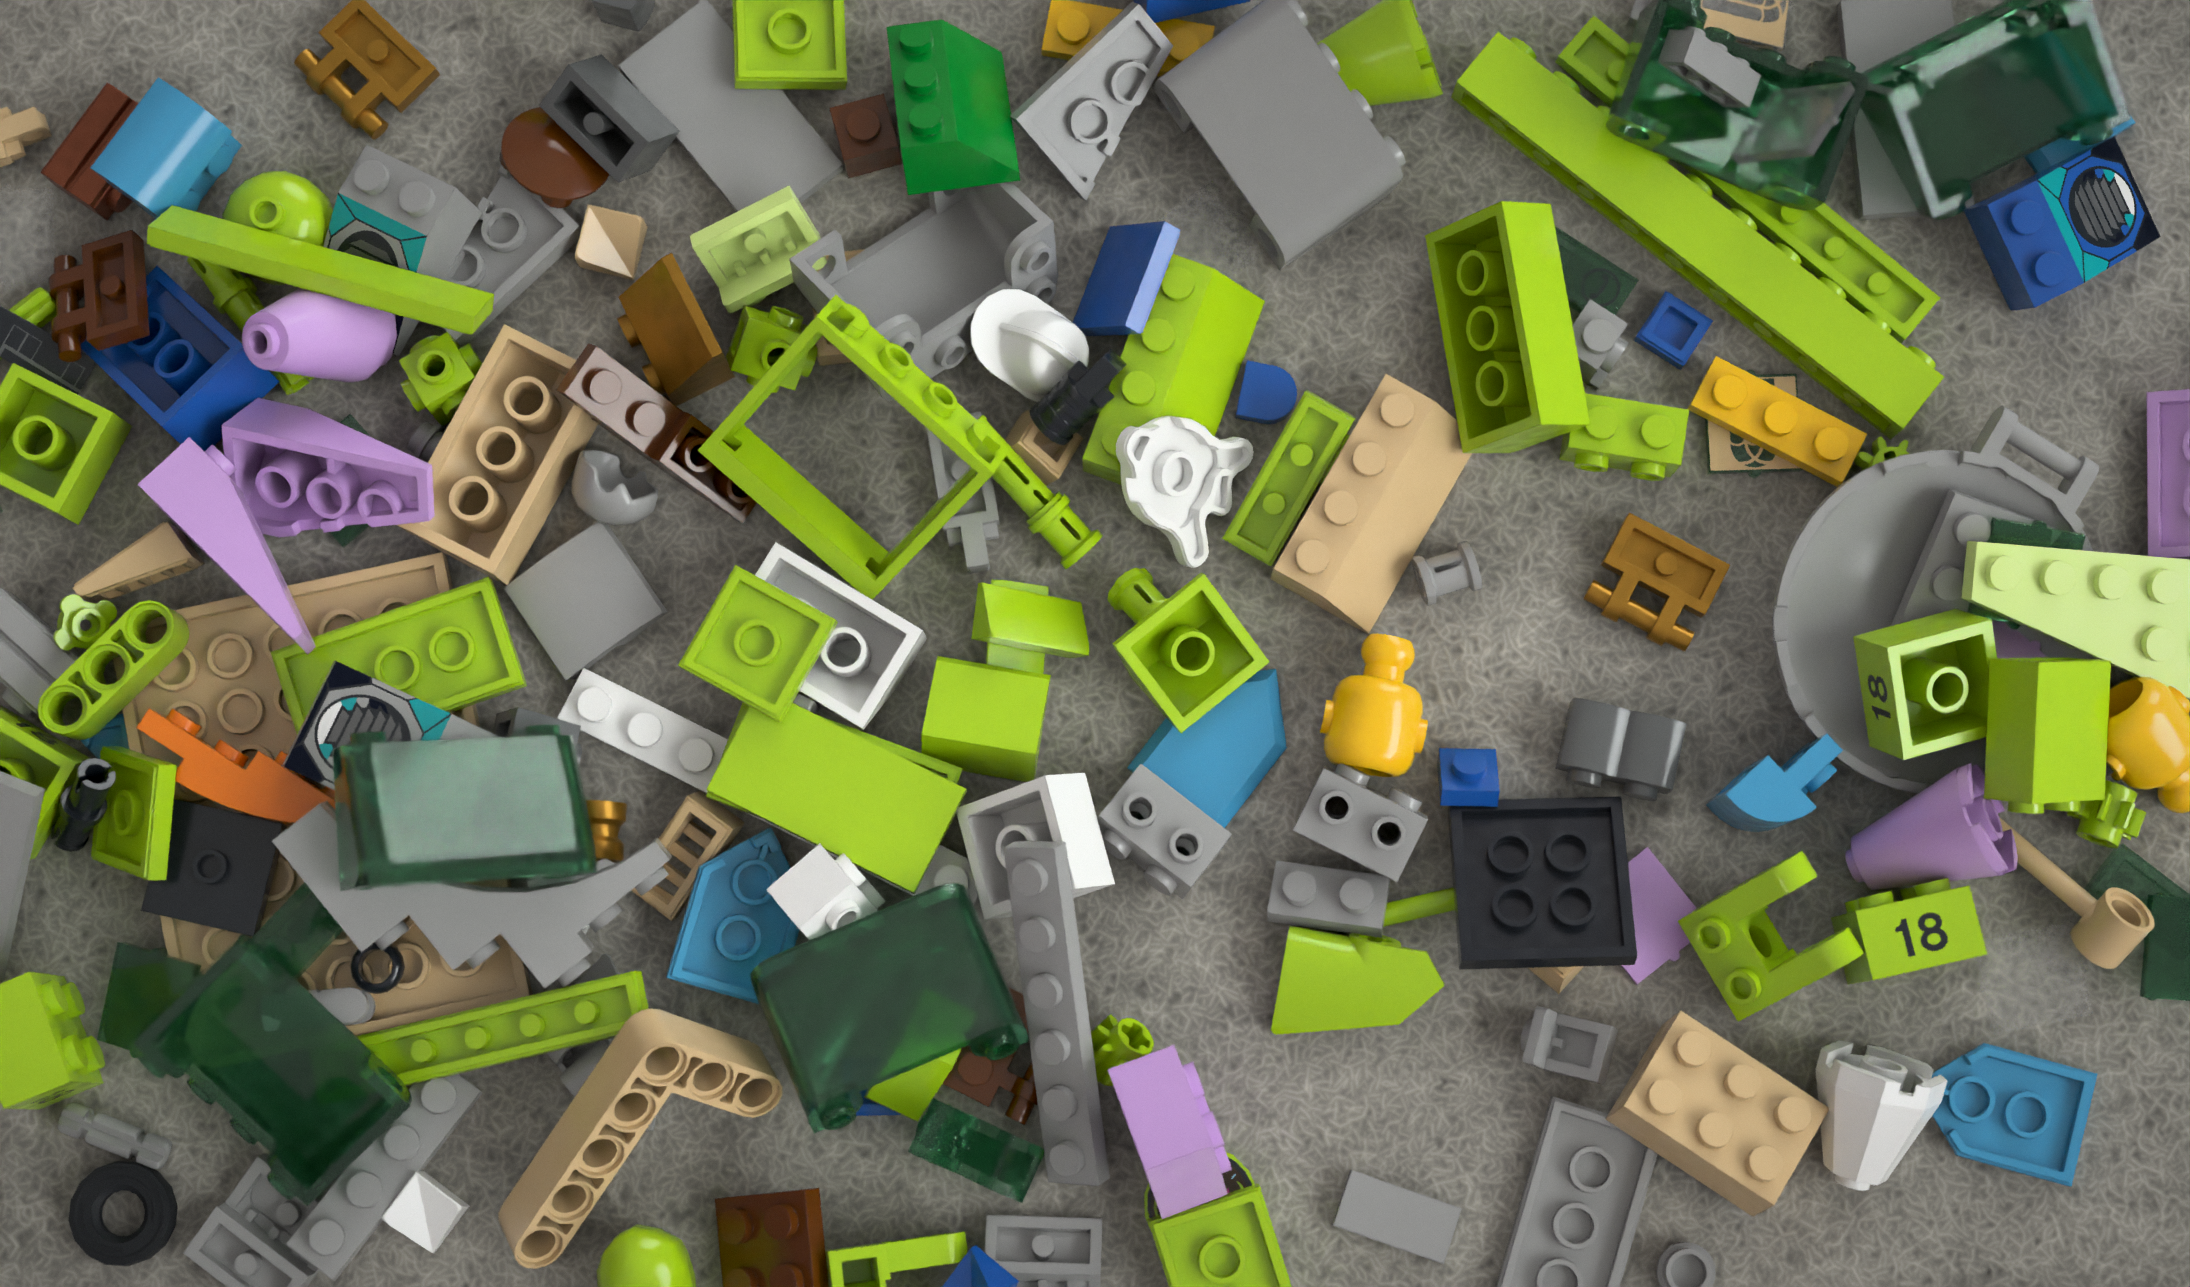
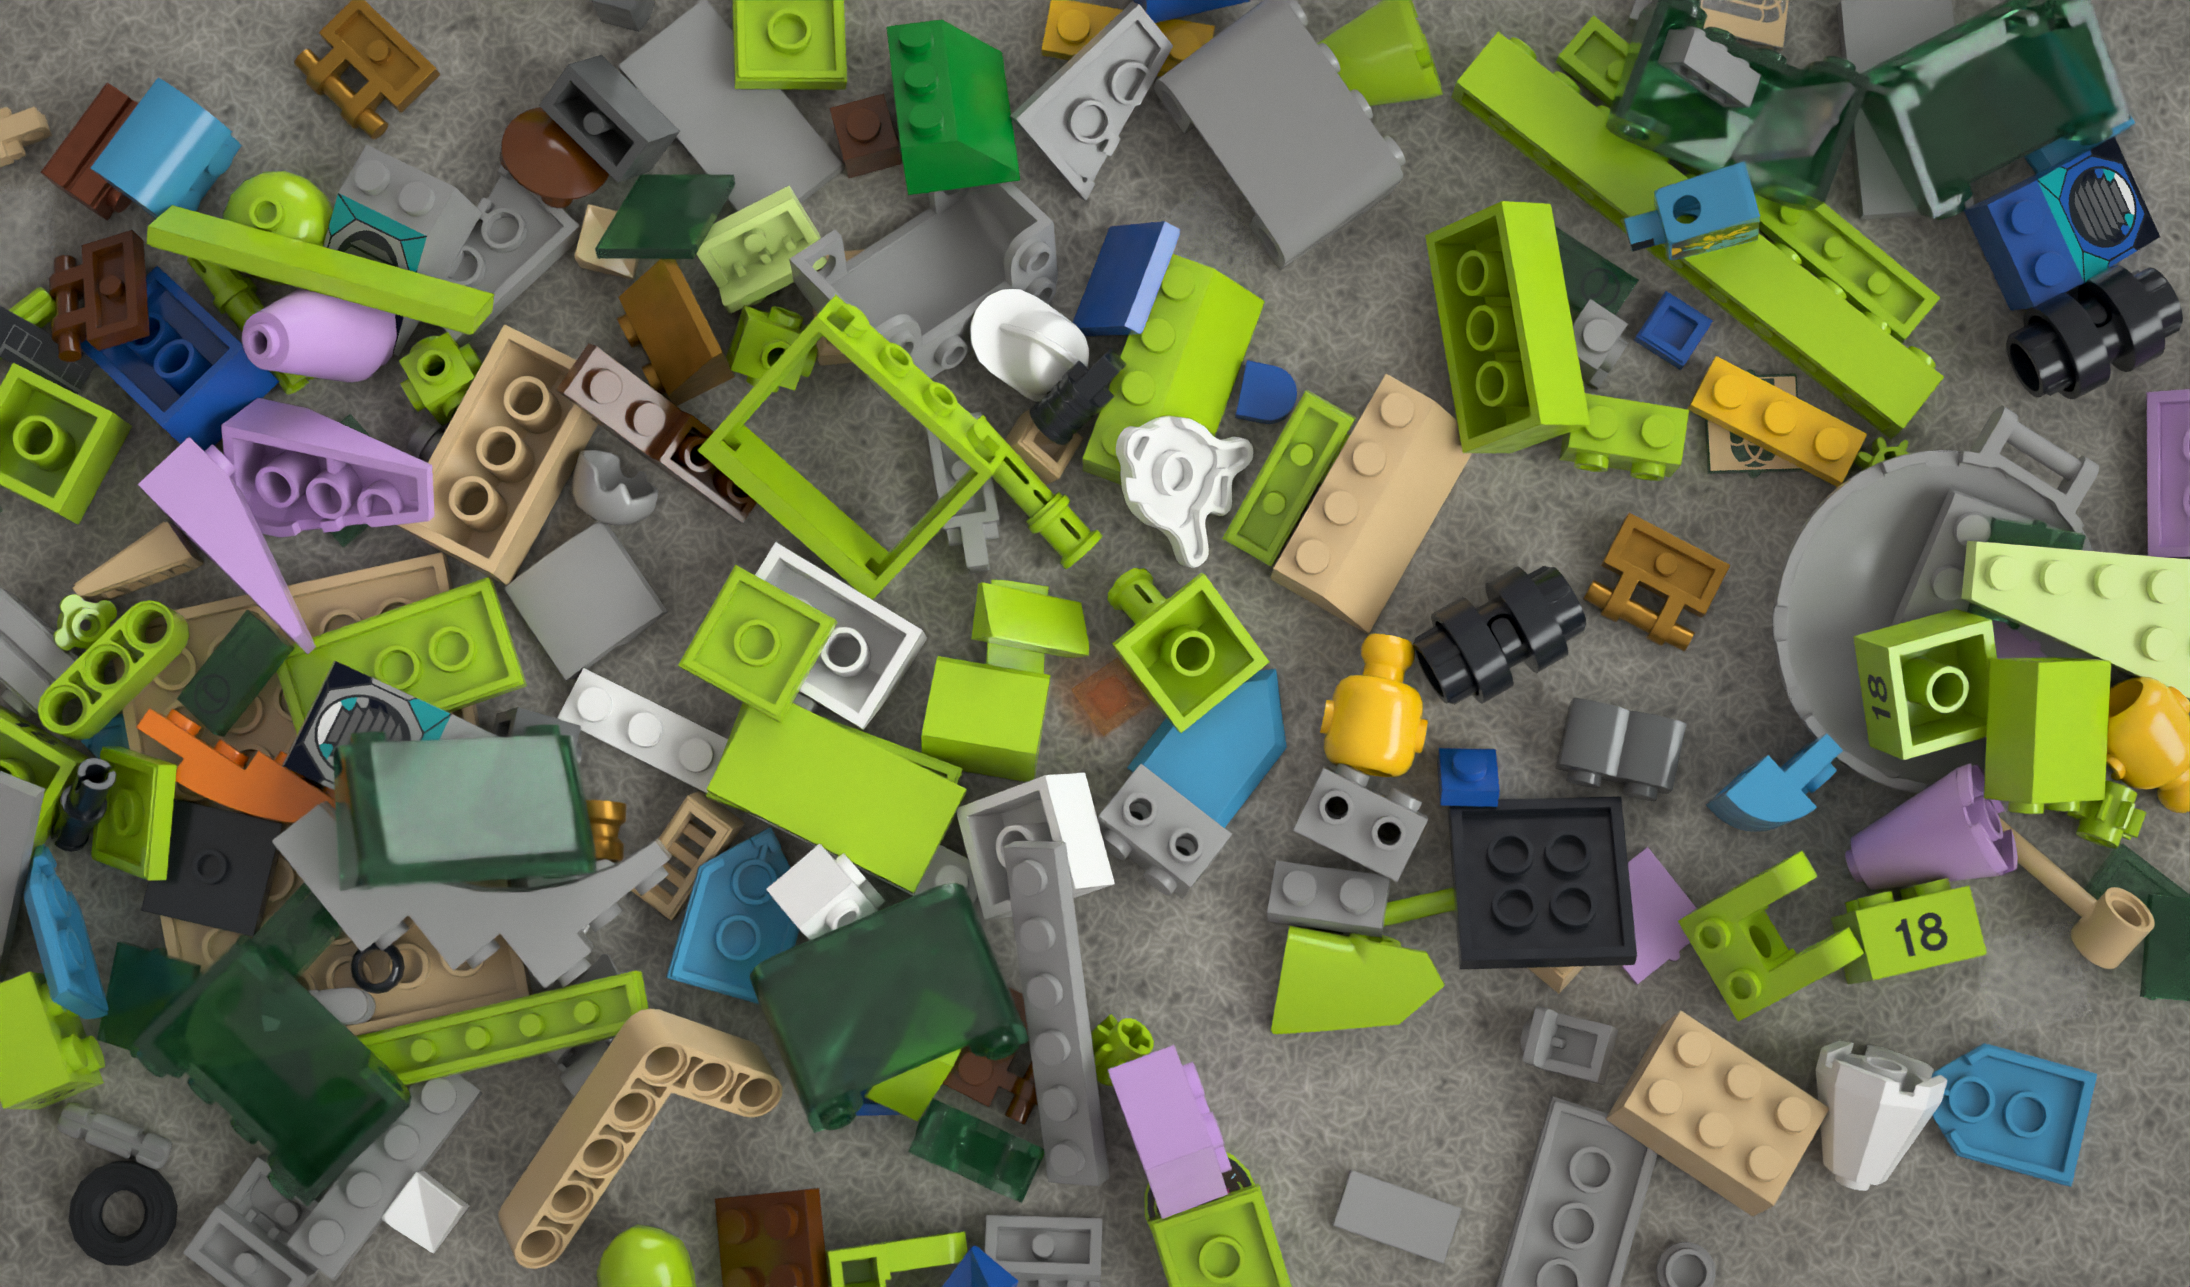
light grey bush [1412,541,1482,606] -> none
none -> dark azure tile [24,844,109,1019]
none -> clear green tile [176,610,294,737]
none -> clear green piece [595,174,736,259]
none -> clear orange plate [1071,657,1150,738]
none -> black piece [1413,566,1586,705]
none -> dark azure torso [1624,162,1760,260]
none -> black piece [2006,265,2183,400]

